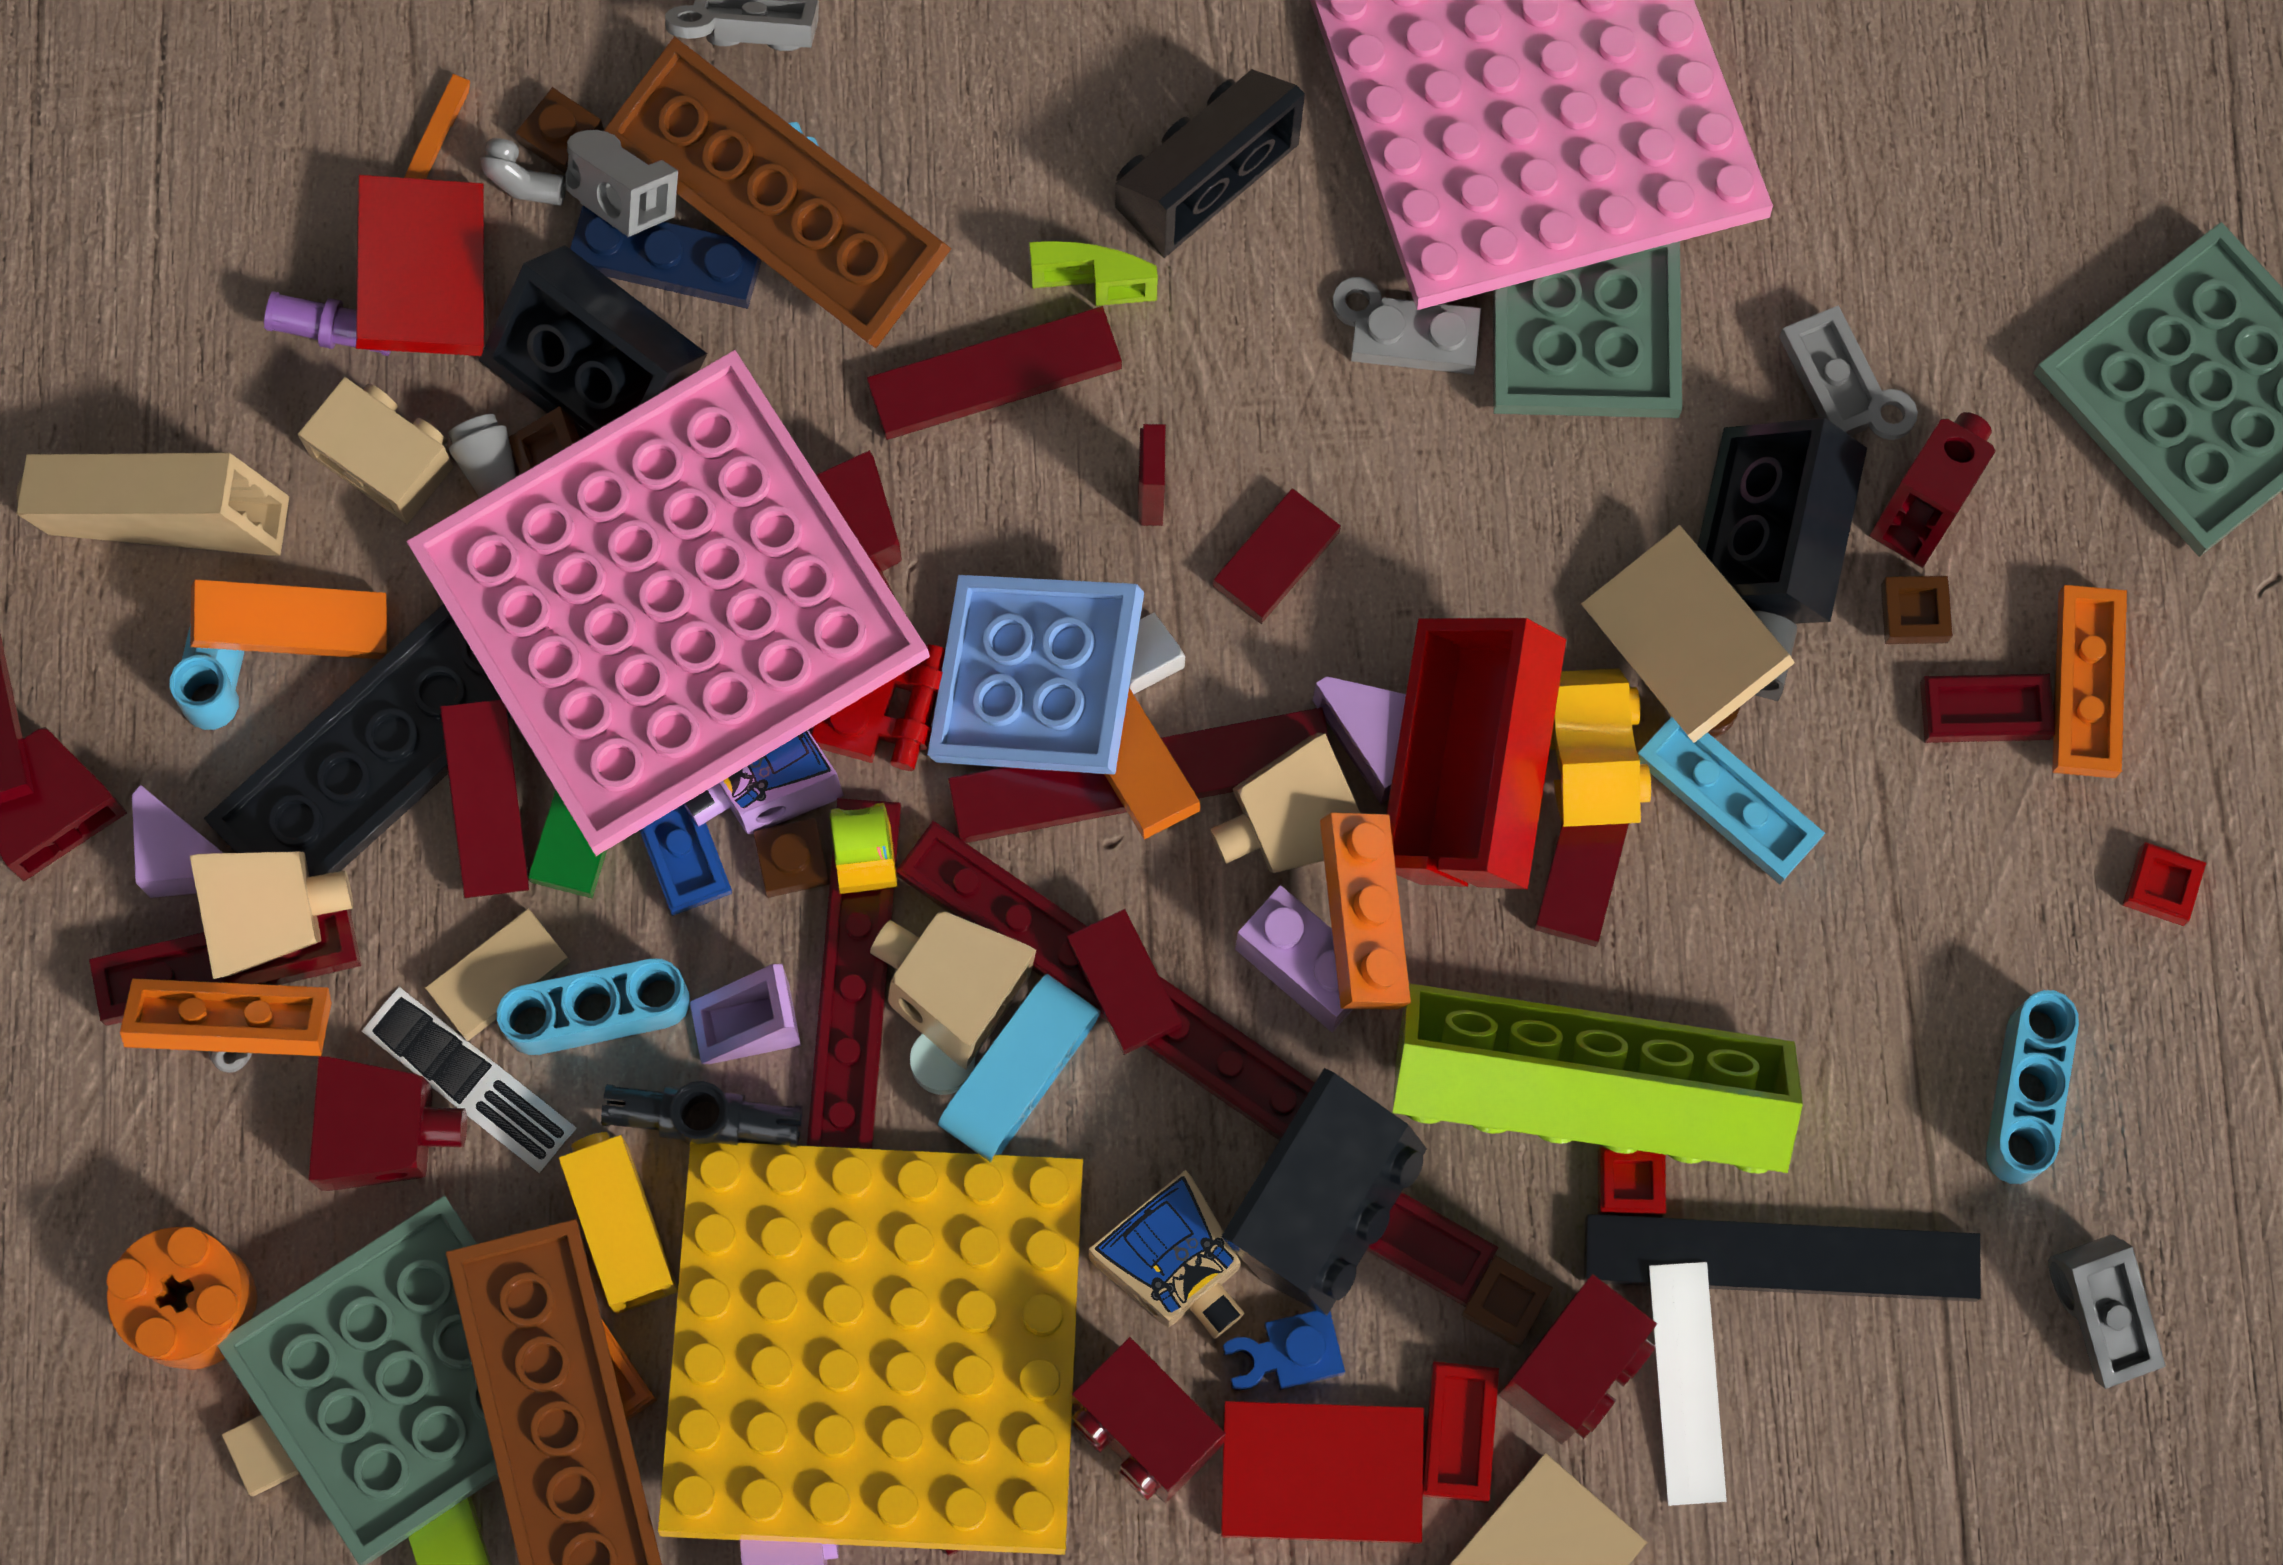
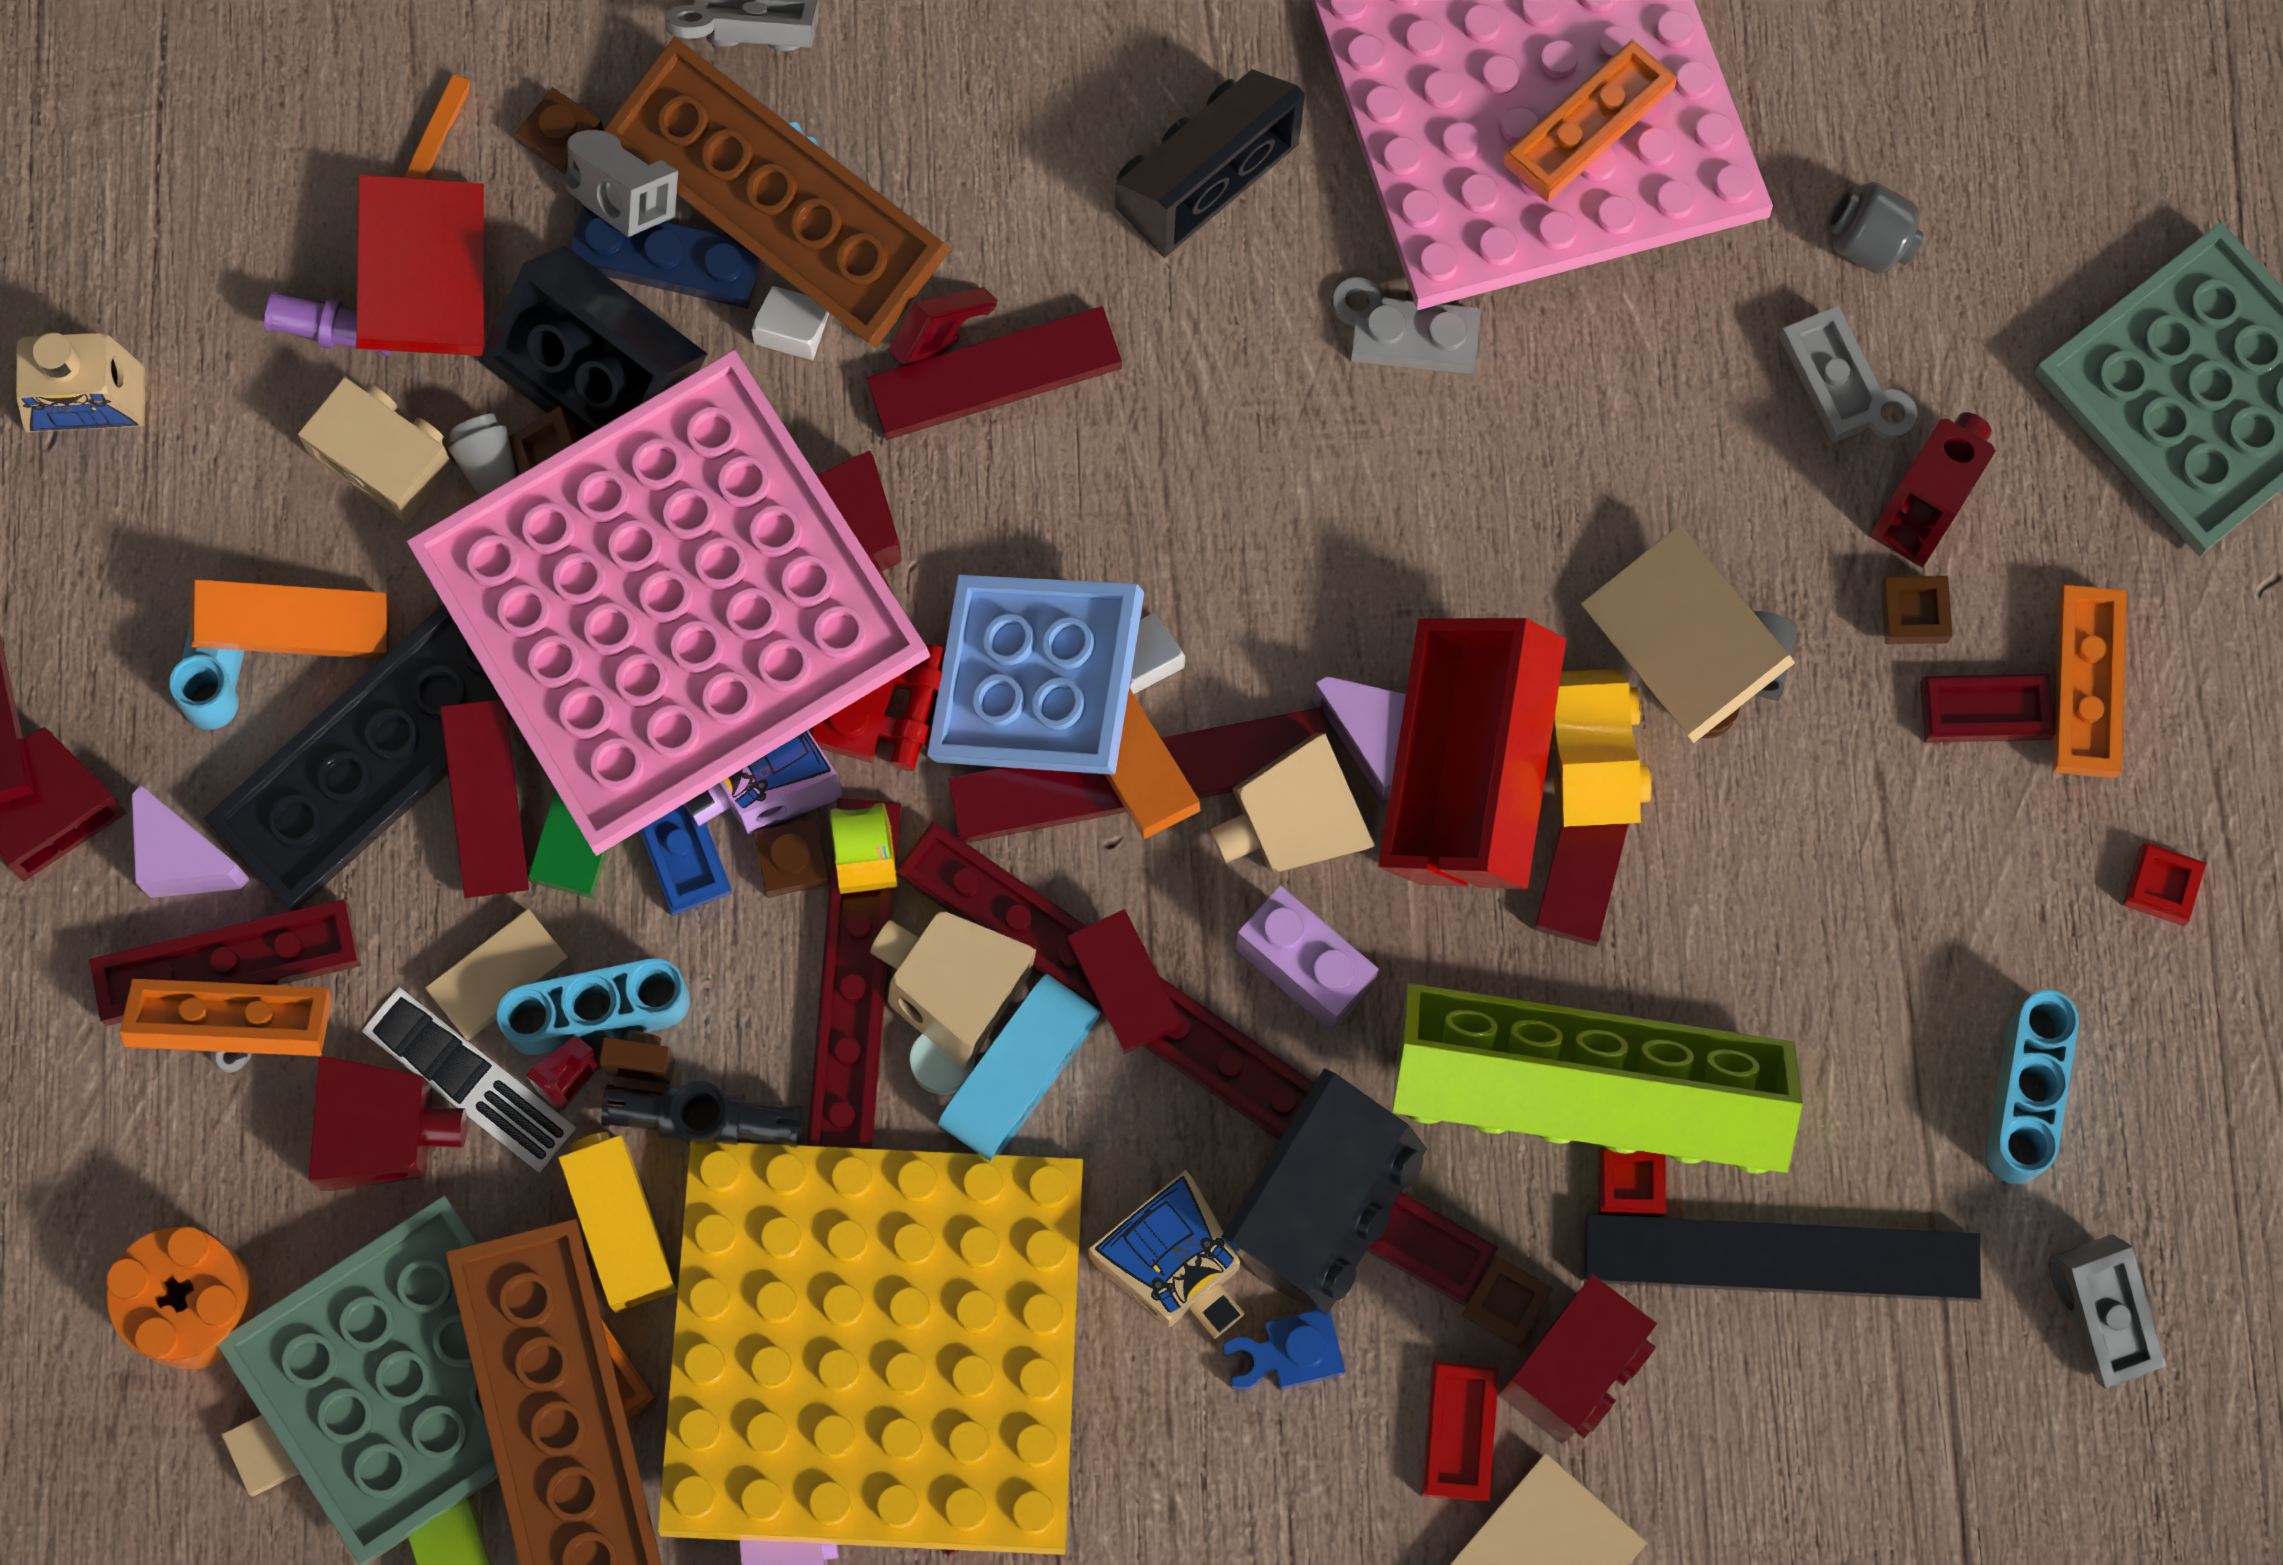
tan slope [16,453,290,555] -> none
tan torso [190,852,353,979] -> none
light grey arm [480,138,566,206] -> none
lavender slope [690,964,801,1064] -> none
lime slope [1029,241,1158,306] -> none
dark red brick [1072,1337,1226,1504] -> none
dark red tile [1138,424,1166,526] -> none
dark red tile [1213,488,1341,624] -> none
red tile [1221,1401,1424,1544] -> none
orange plate [1320,812,1411,1010] -> none
sand green plate [1493,241,1682,418] -> none
medium azure plate [1638,716,1825,885] -> none
white sticker [1649,1262,1727,1506] -> none
black slope [1697,417,1867,624] -> none
none -> tan torso [16,333,145,432]
none -> dark red tile [526,1036,601,1111]
none -> reddish brown plate [599,1031,675,1084]
none -> white slope [751,286,829,361]
none -> dark red tile [888,287,998,364]
none -> orange tile [1503,39,1677,203]
none -> dark grey head [1827,182,1924,274]

